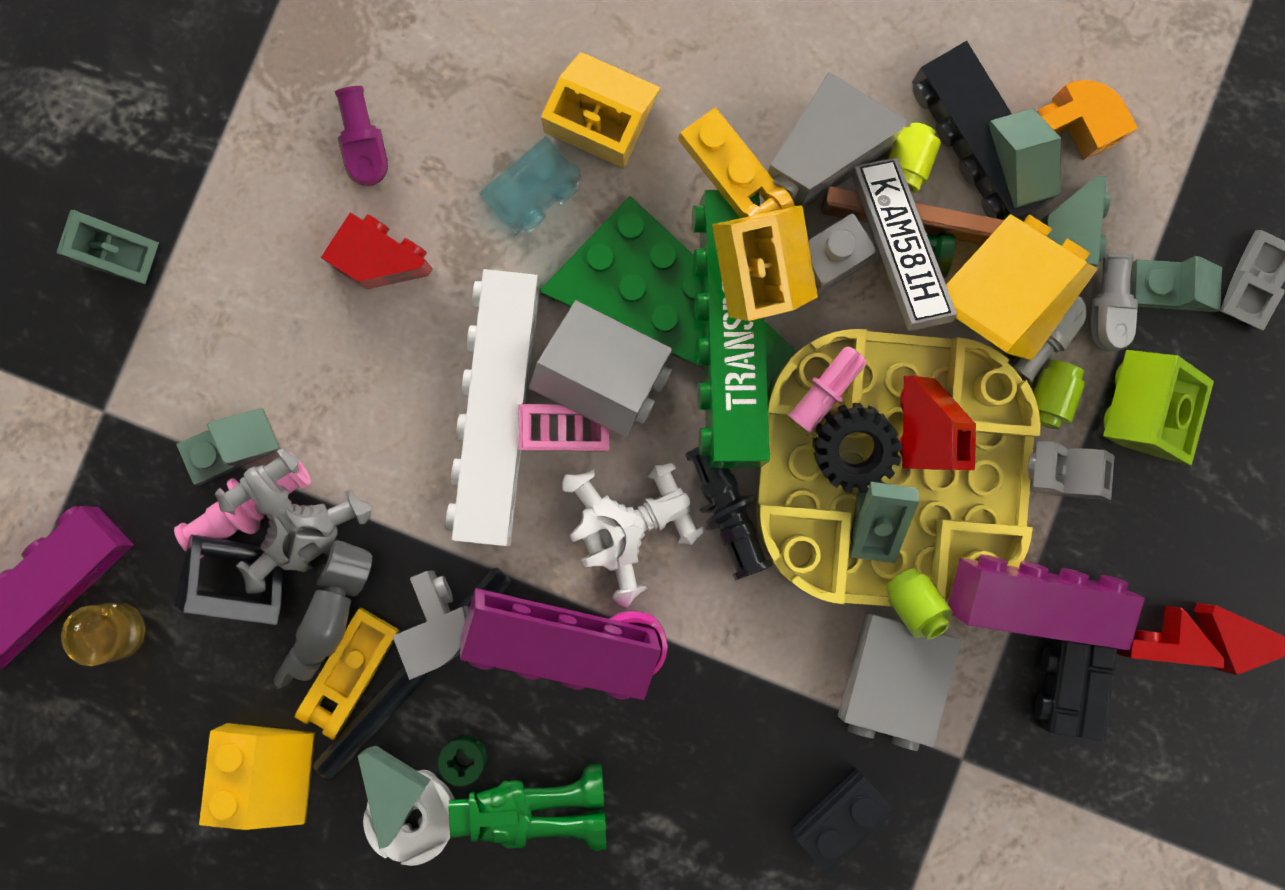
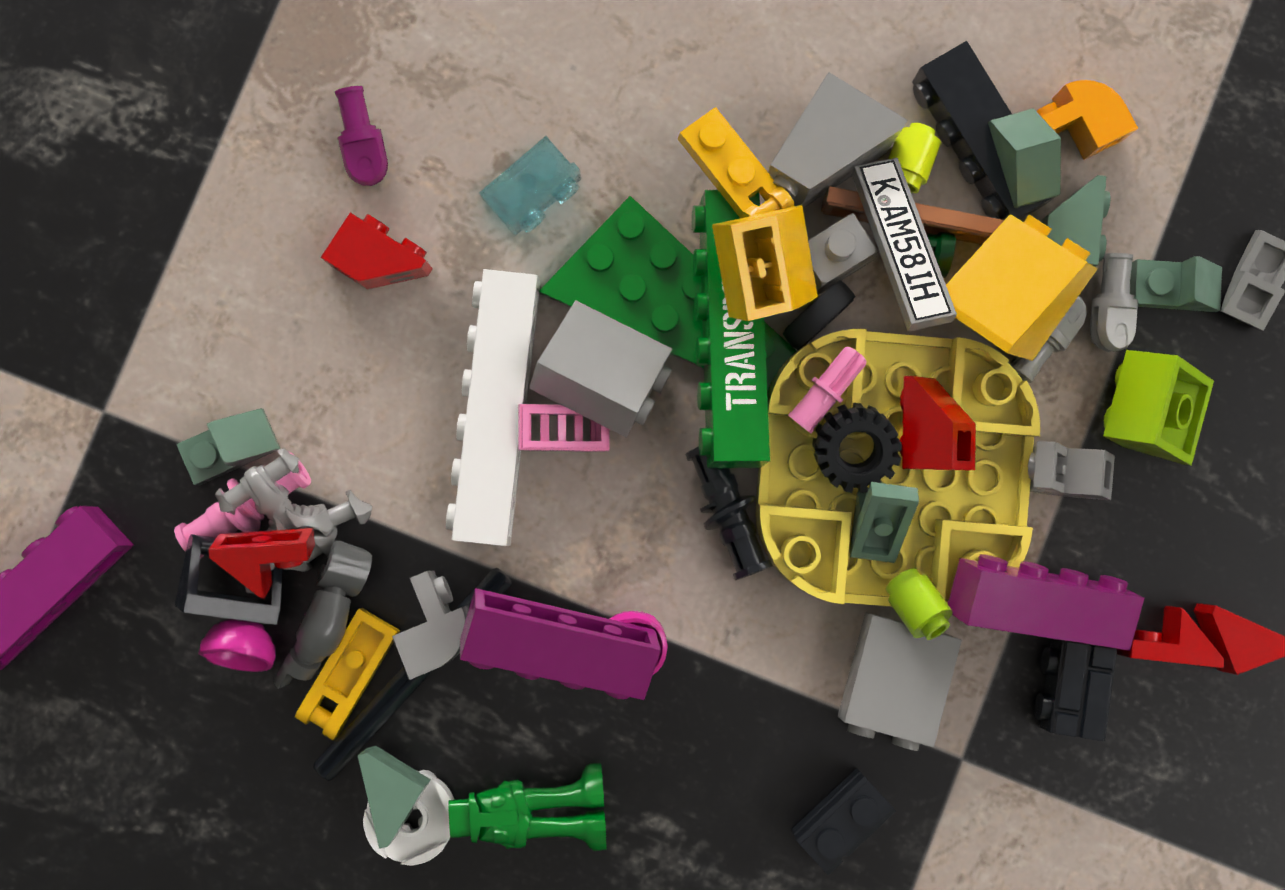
sand green slope [56,210,159,284] -> none
clear yellow wheel [61,602,145,666] -> none
yellow slope [199,723,316,830] -> none
dark green wheel [438,734,488,786] -> none
yellow slope [541,52,661,169] -> none
white piece [562,463,704,609] -> none
lime brick [1033,360,1085,430] -> none
none -> dark pink piece [198,619,276,672]
none -> red slope [208,528,315,598]
none -> black tyre [782,280,856,350]

